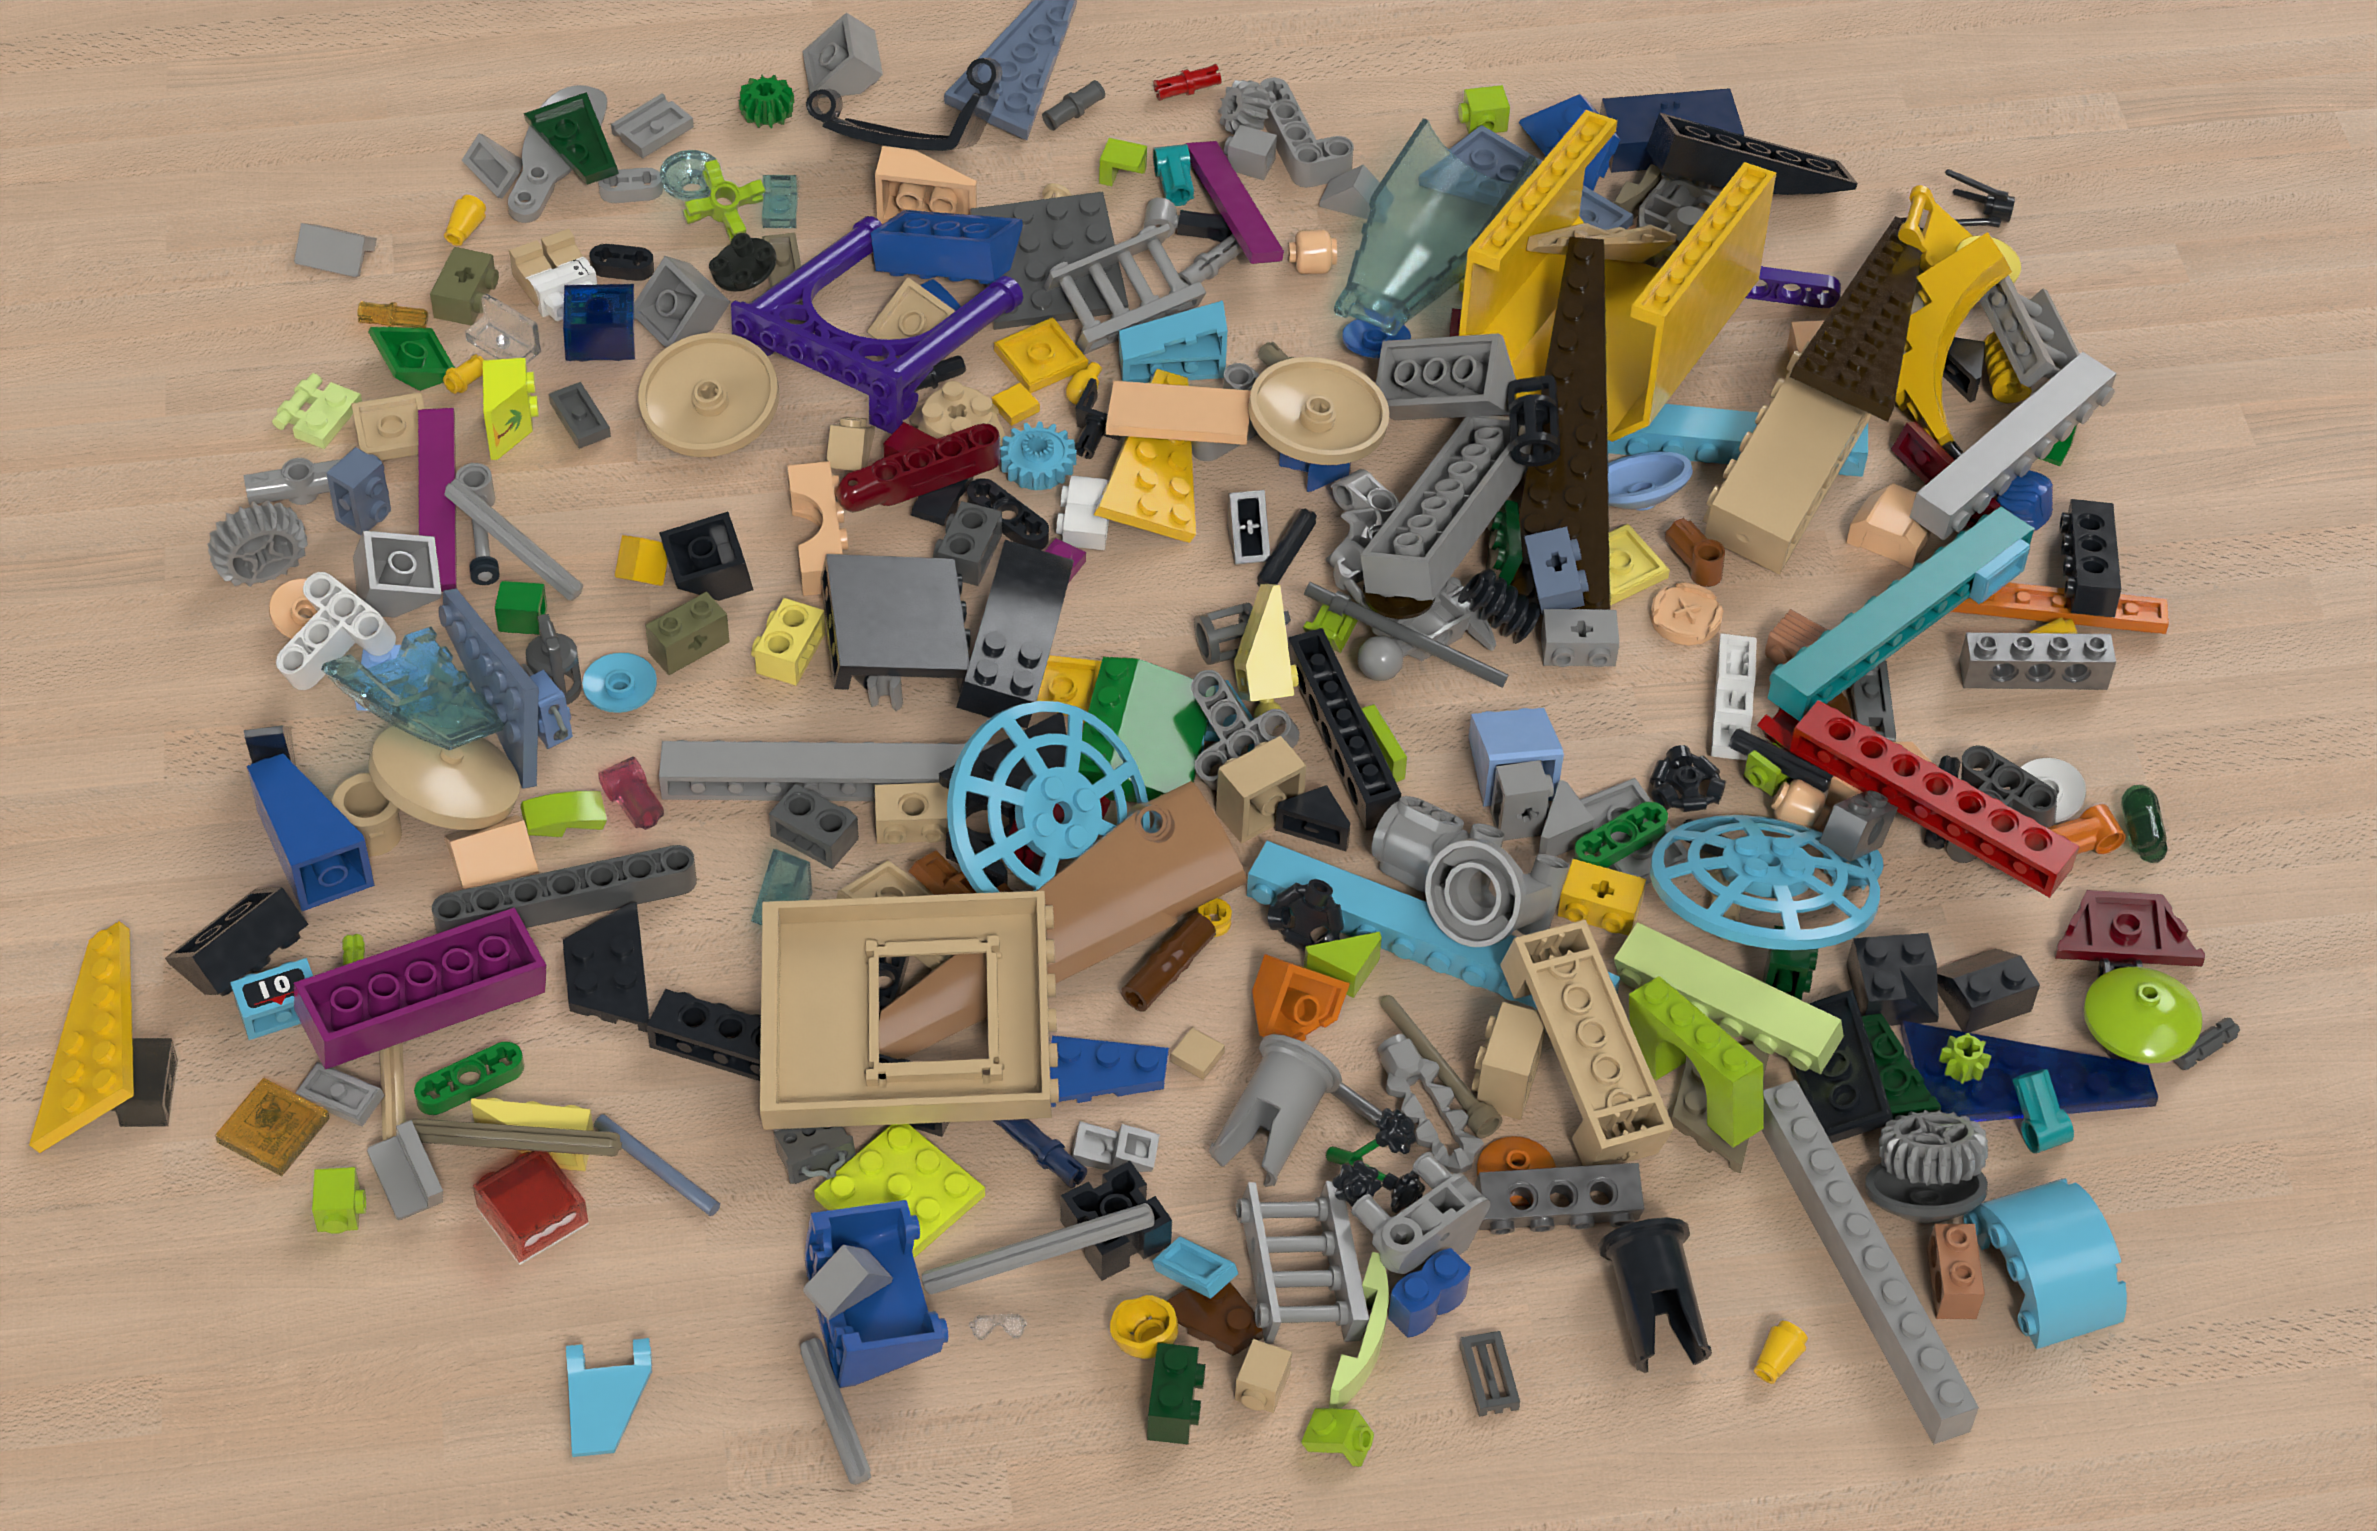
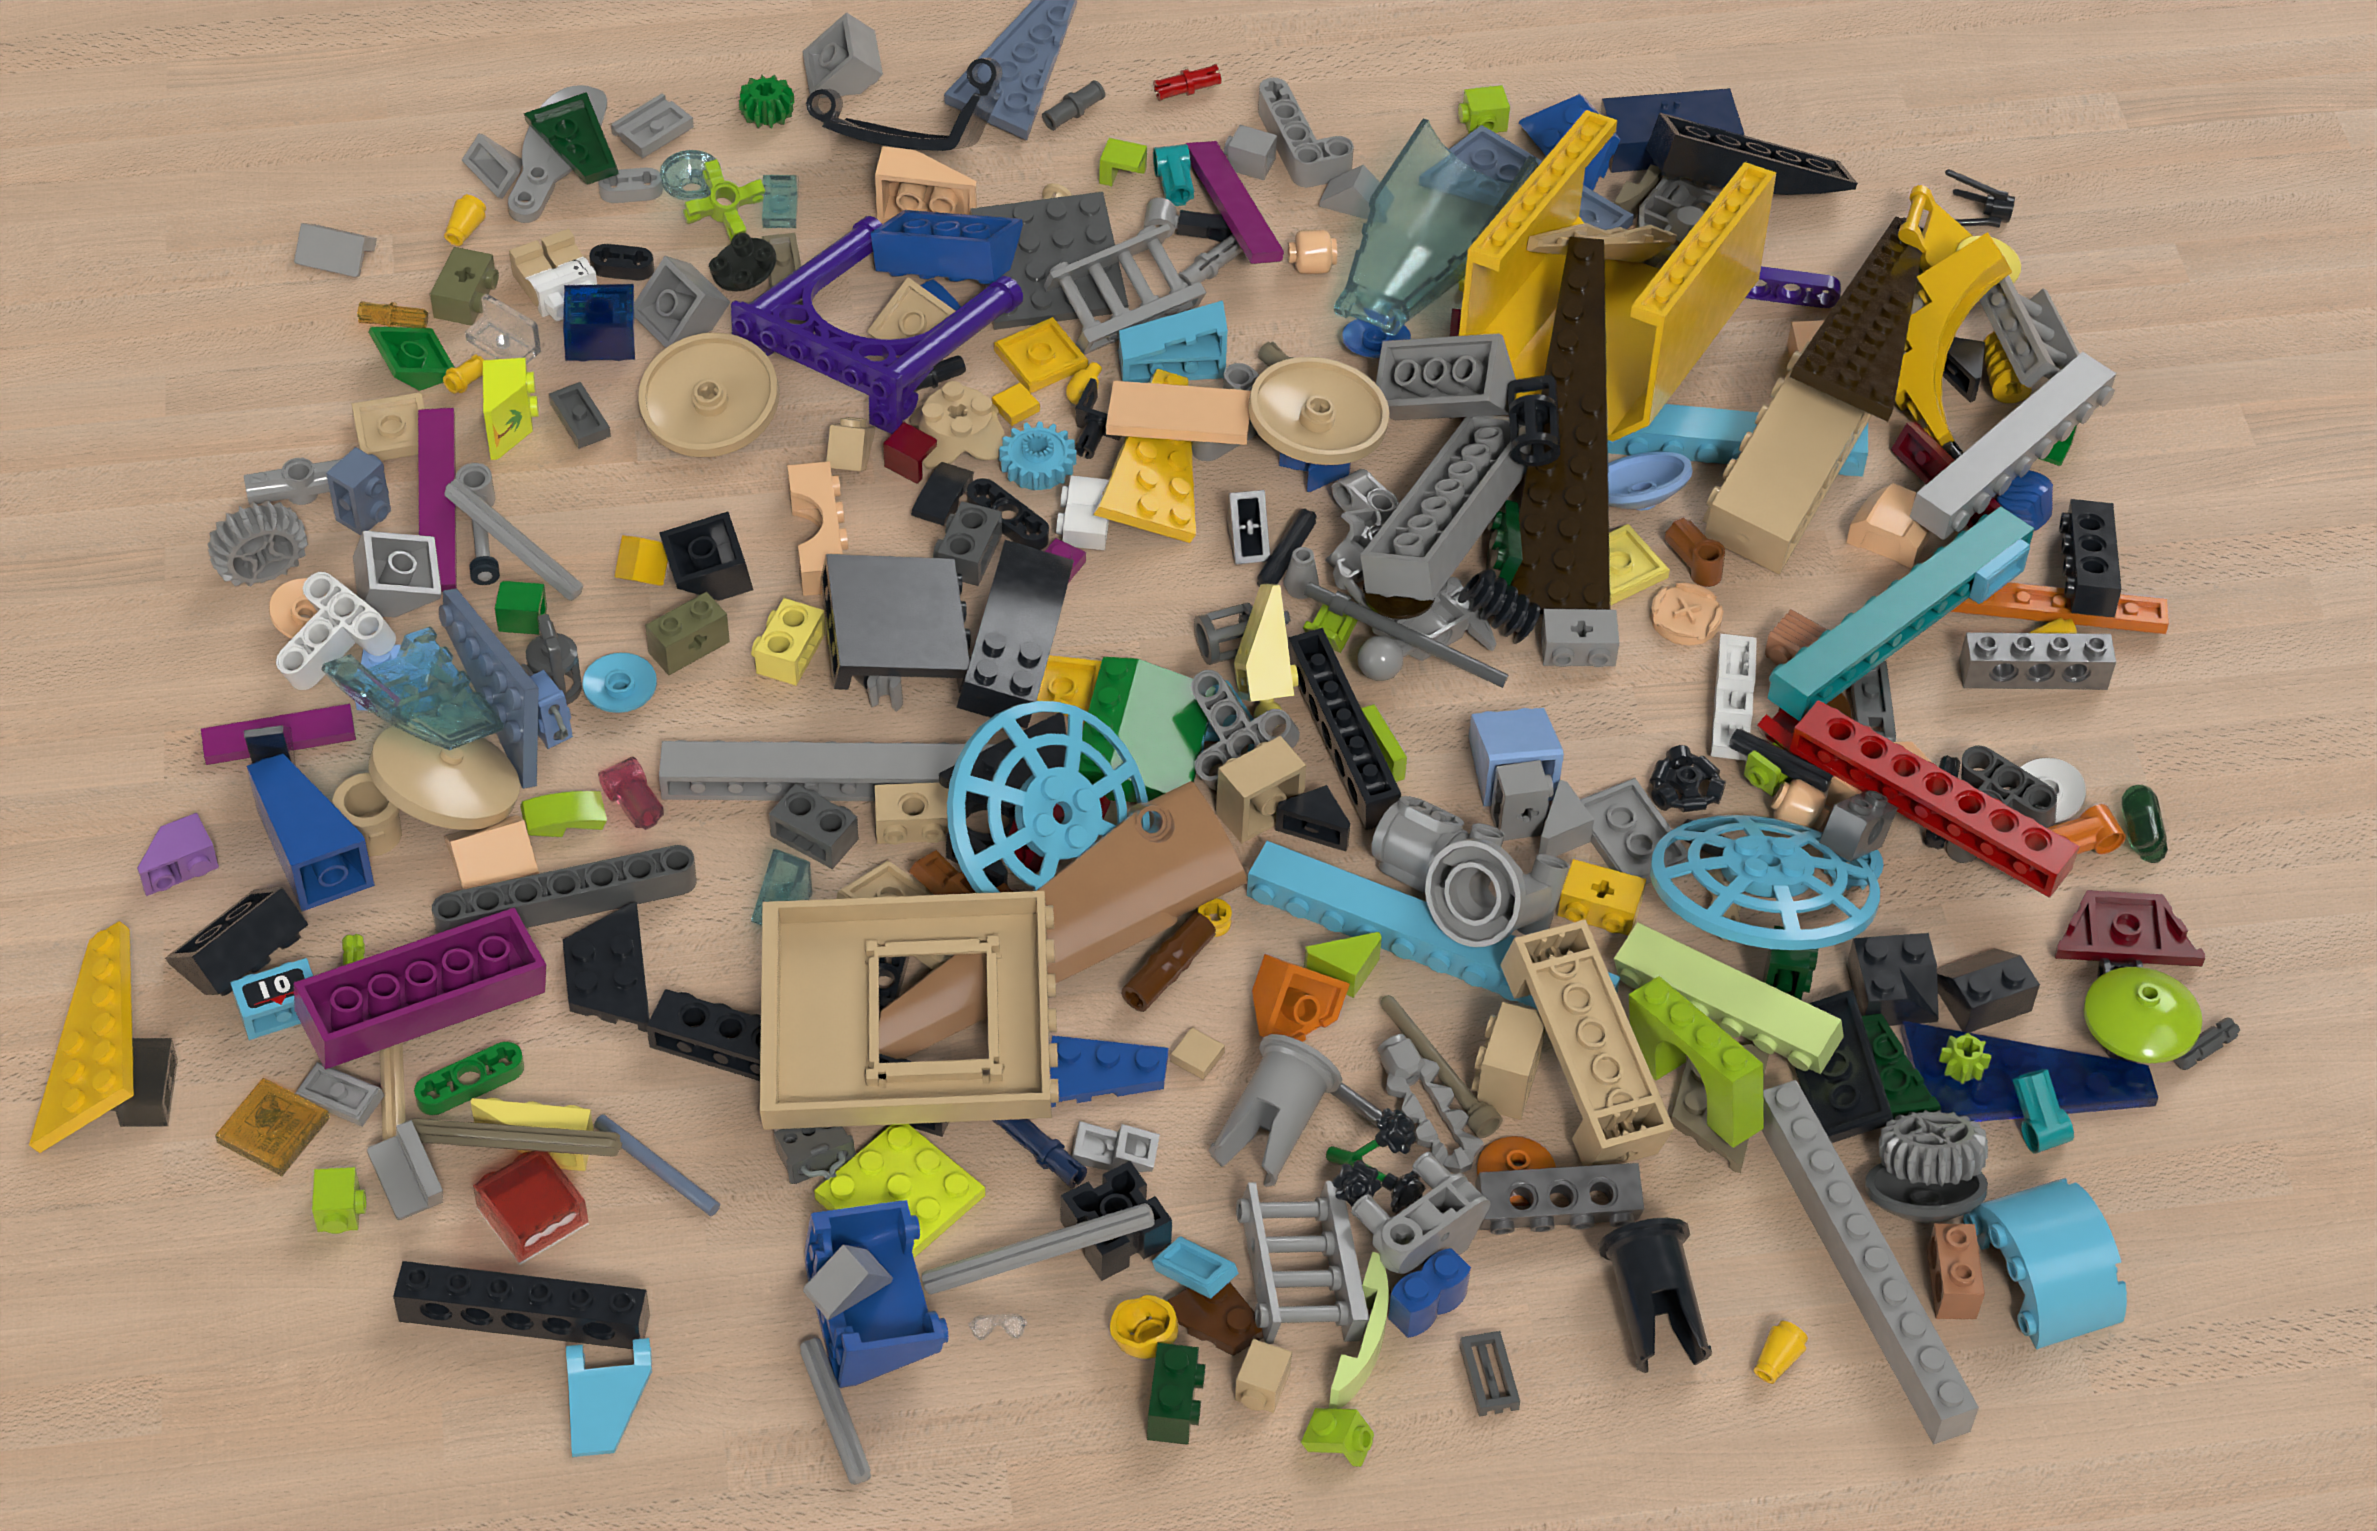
yellowish green plate [272,373,362,449] -> none
dark red piece [836,423,1001,513] -> none
light grey gear [1218,80,1272,134] -> none
black piece [1268,879,1344,952] -> none
sand blue brick [1524,527,1589,615] -> none
green beam [1573,802,1668,868] -> none
none -> medium lavender slope [137,813,219,896]
none -> magenta tile [201,704,356,765]
none -> black brick [393,1261,650,1349]
none -> light grey cone [1283,547,1319,599]

